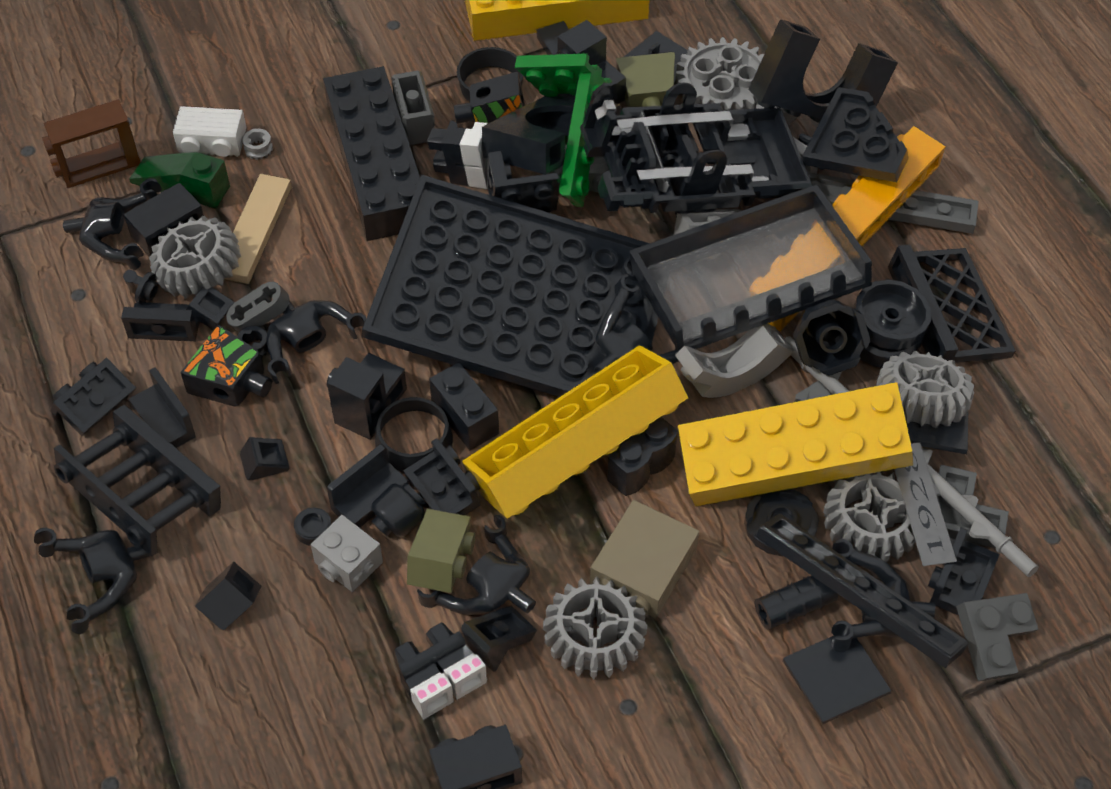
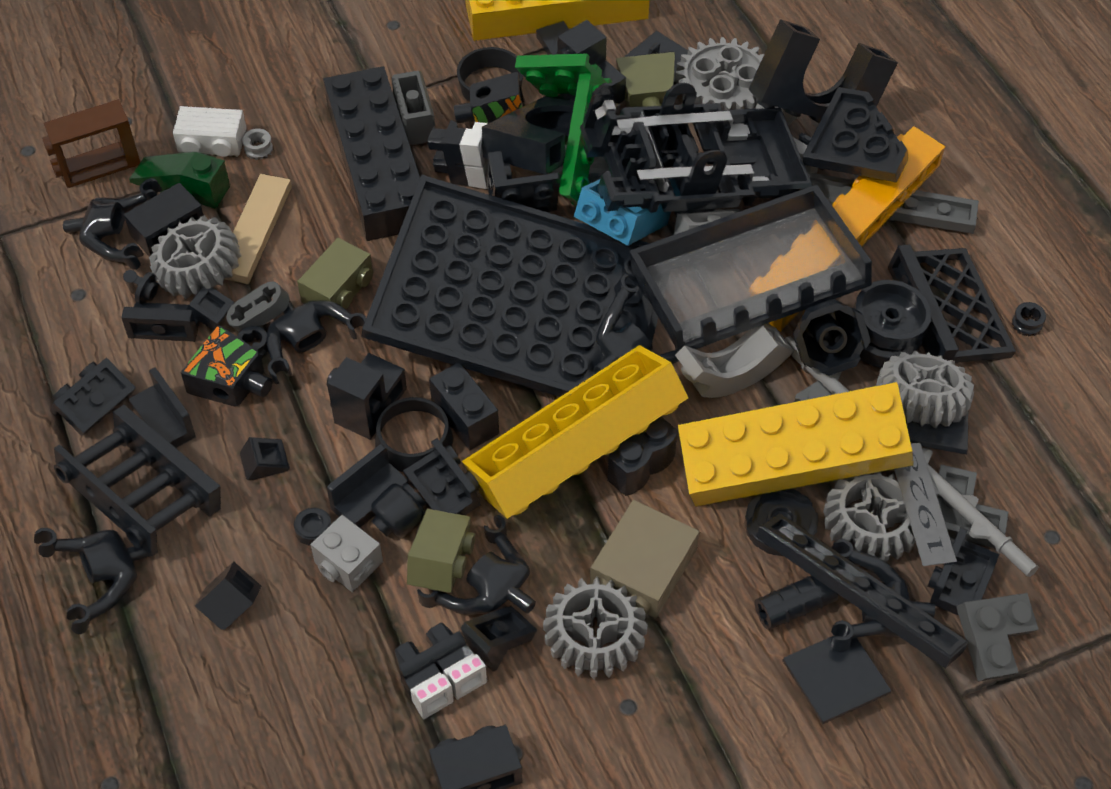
none -> olive brick [297,238,373,319]
none -> dark azure window [574,179,671,246]
none -> black bush [1012,302,1046,337]

